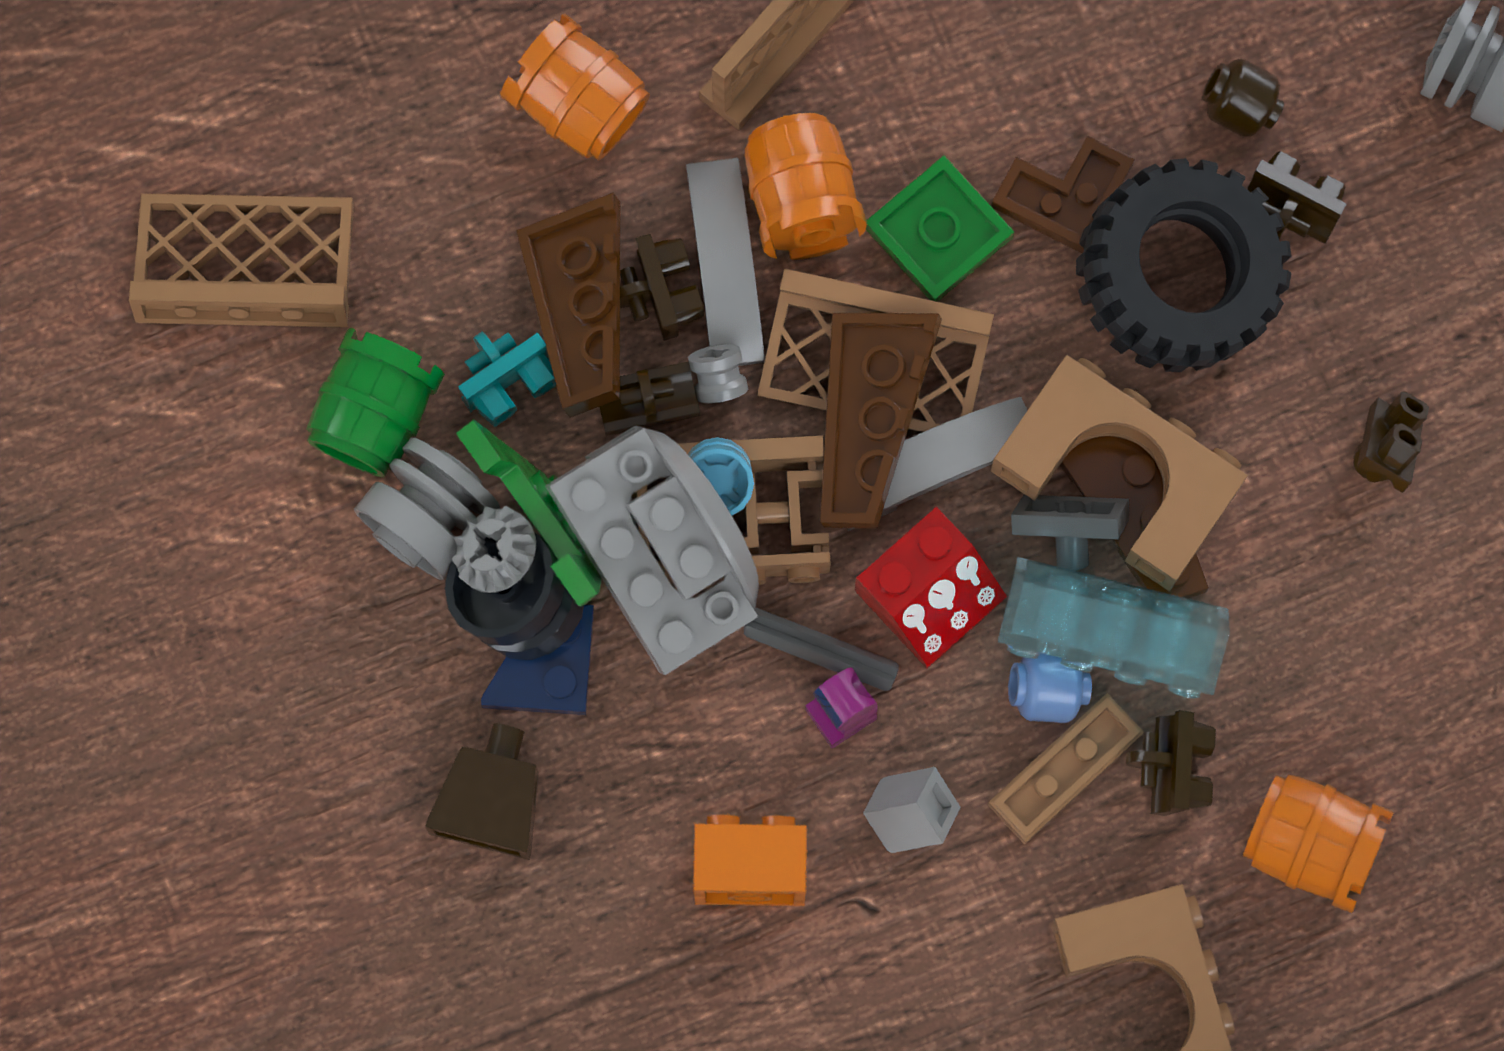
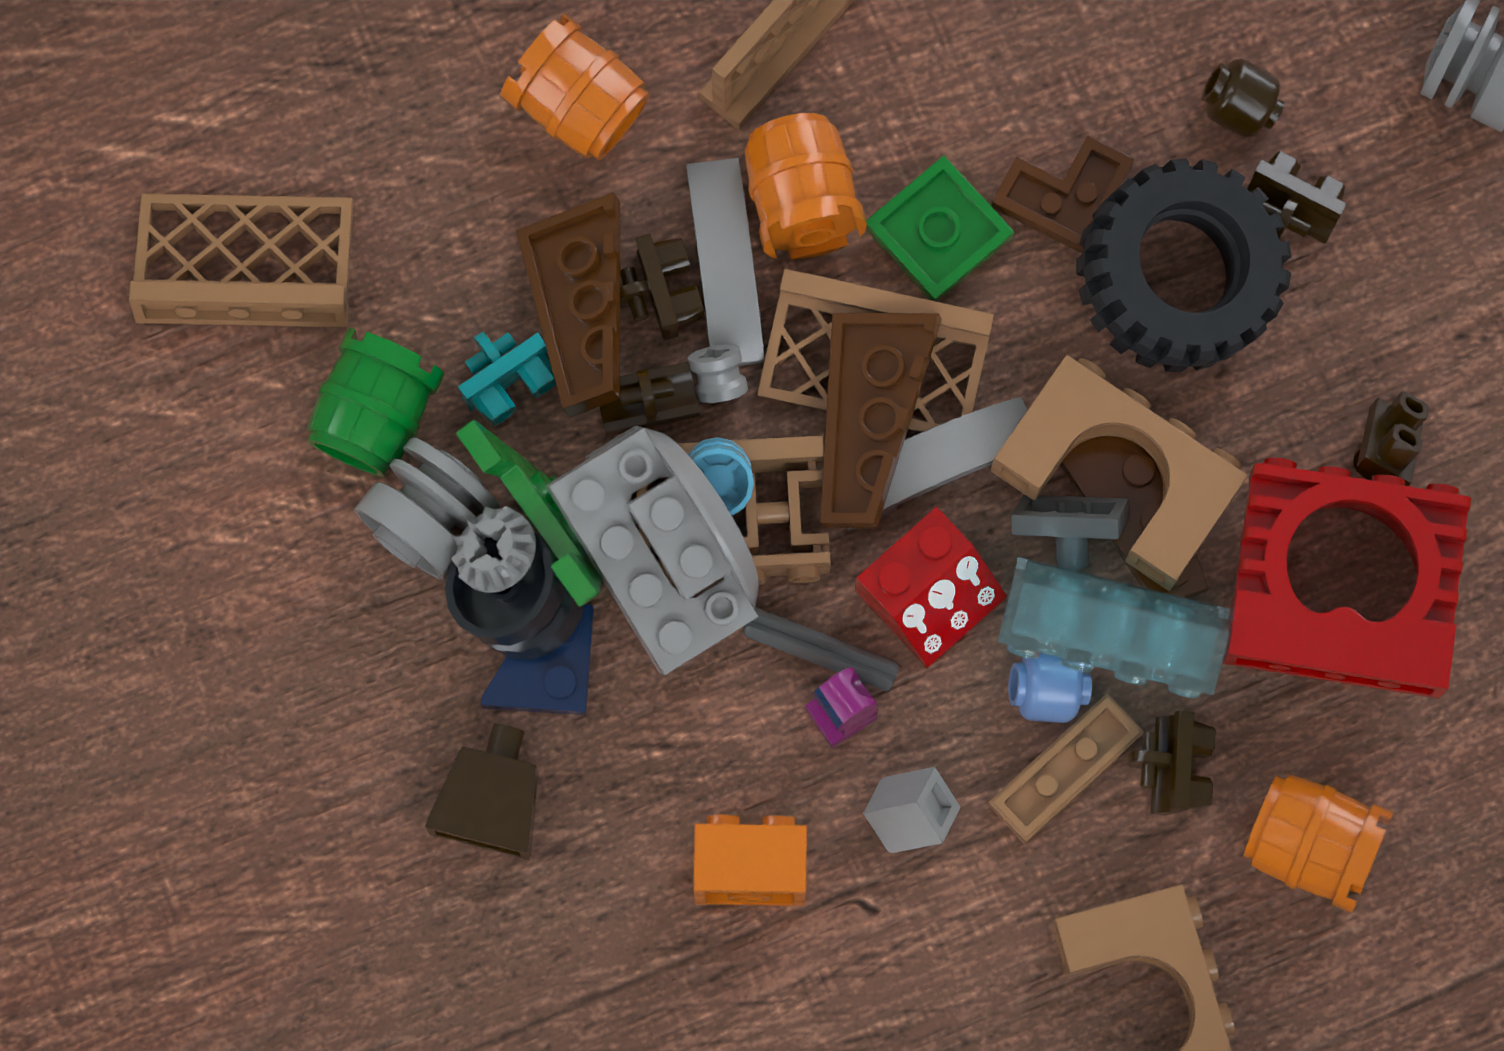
none -> red hose [1222,457,1472,699]

